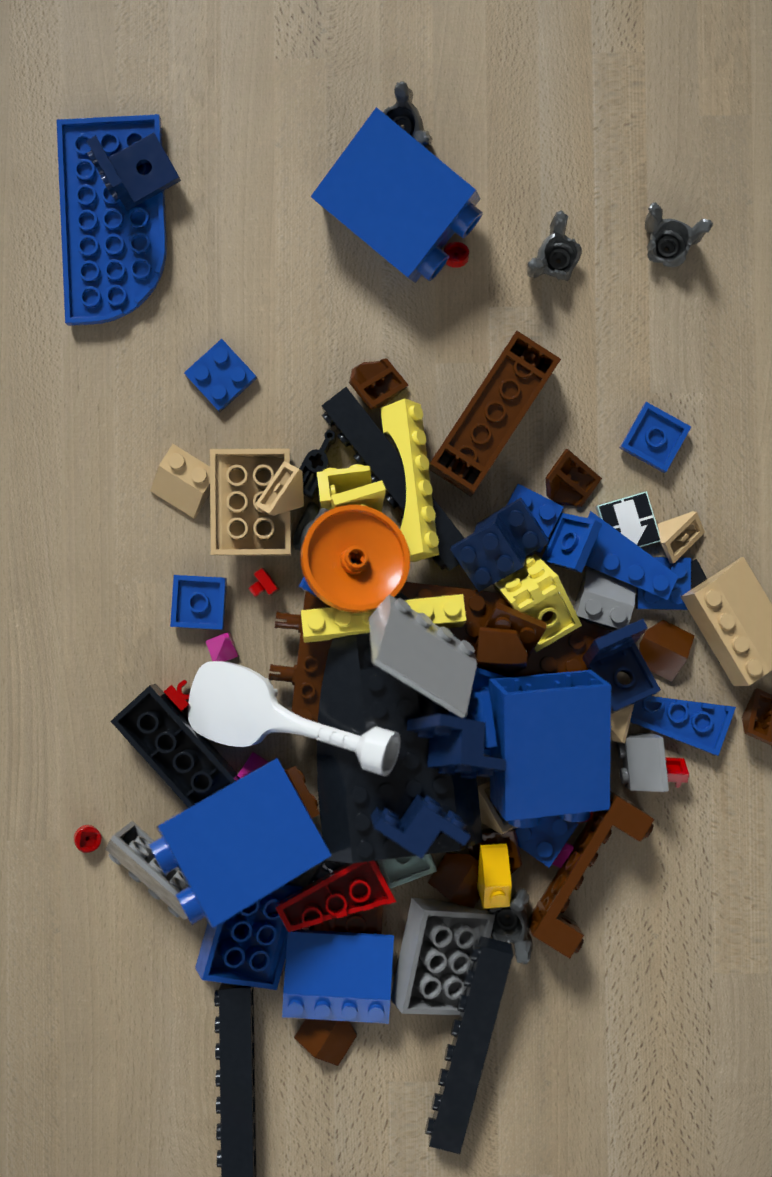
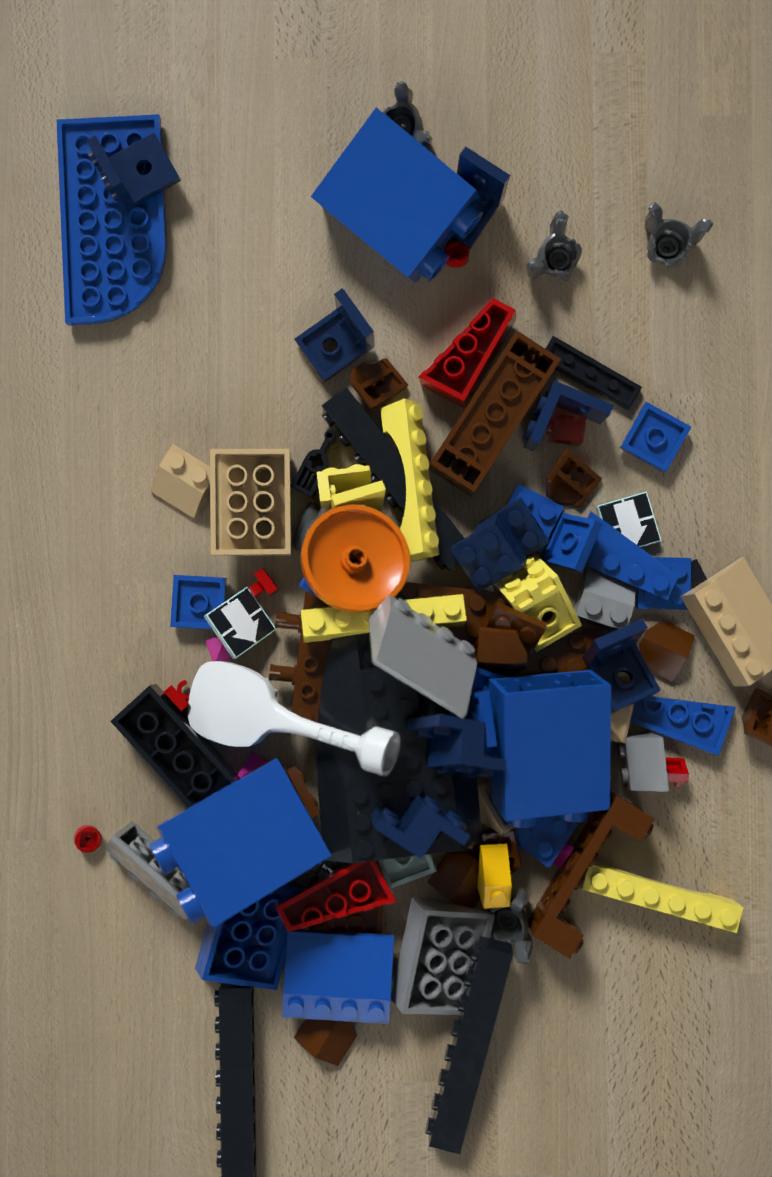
blue plate [184,339,257,412] -> none
tan slope [255,461,304,516] -> none
tan slope [657,511,705,564] -> none
none -> tile [204,587,277,659]
none -> dark blue bracket [294,288,375,383]
none -> red wedge [418,298,516,408]
none -> dark blue bracket [451,146,510,250]
none -> dark blue bracket [522,381,614,451]
none -> black tile [545,336,642,411]
none -> clear red brick [545,415,587,447]
none -> light yellow arch [580,861,744,933]

